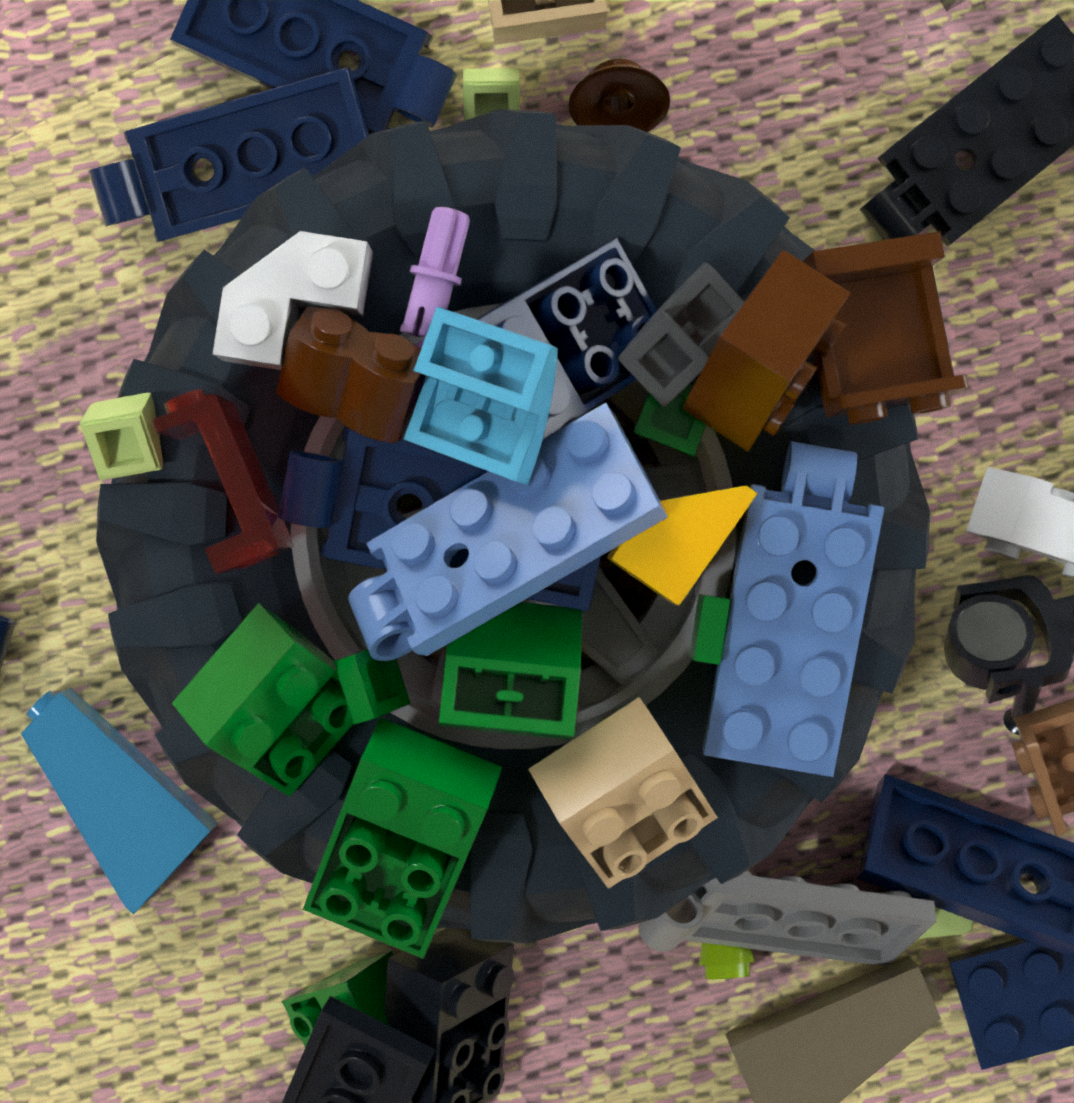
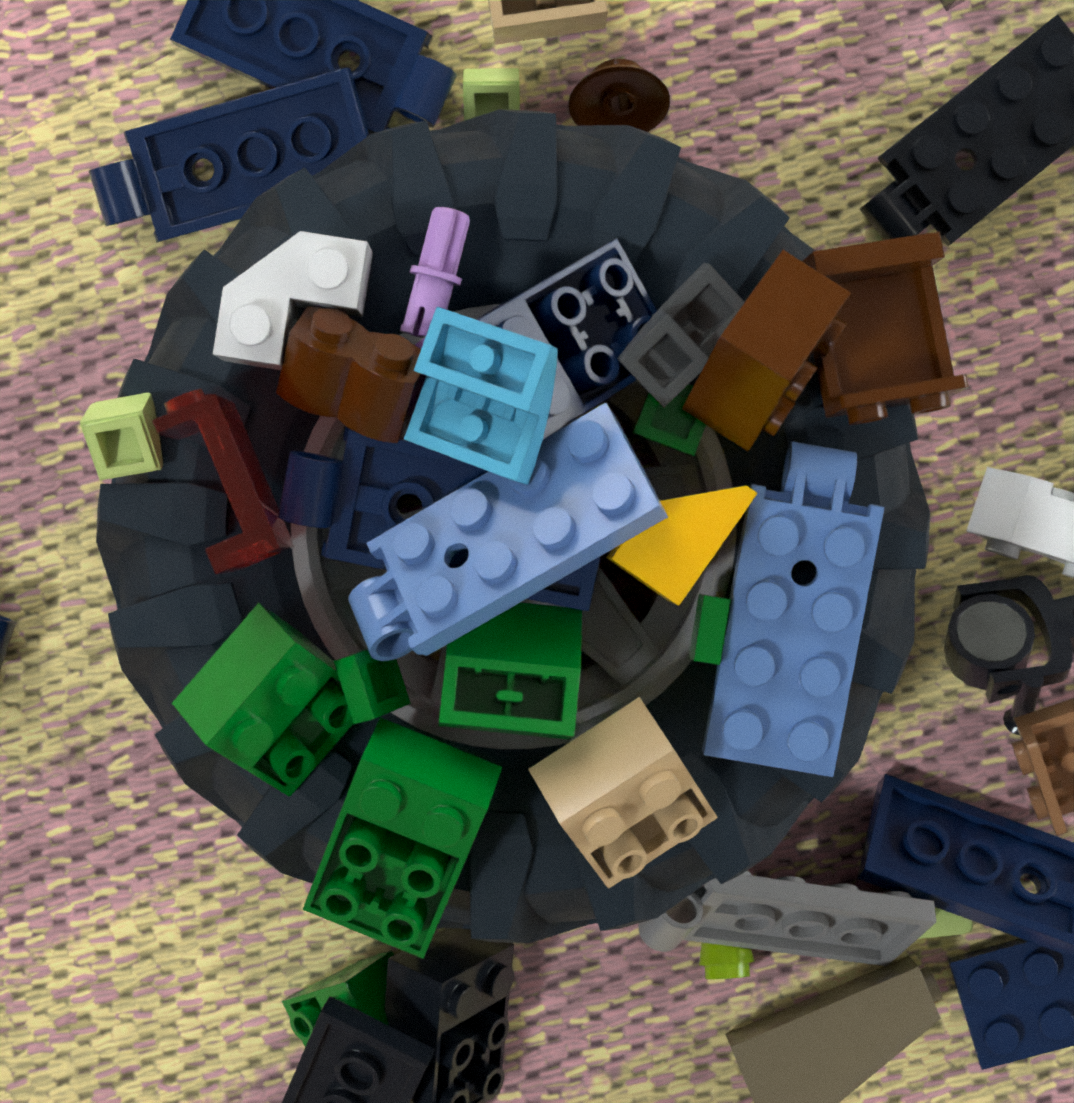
dark azure slope [21,688,219,915] -> none

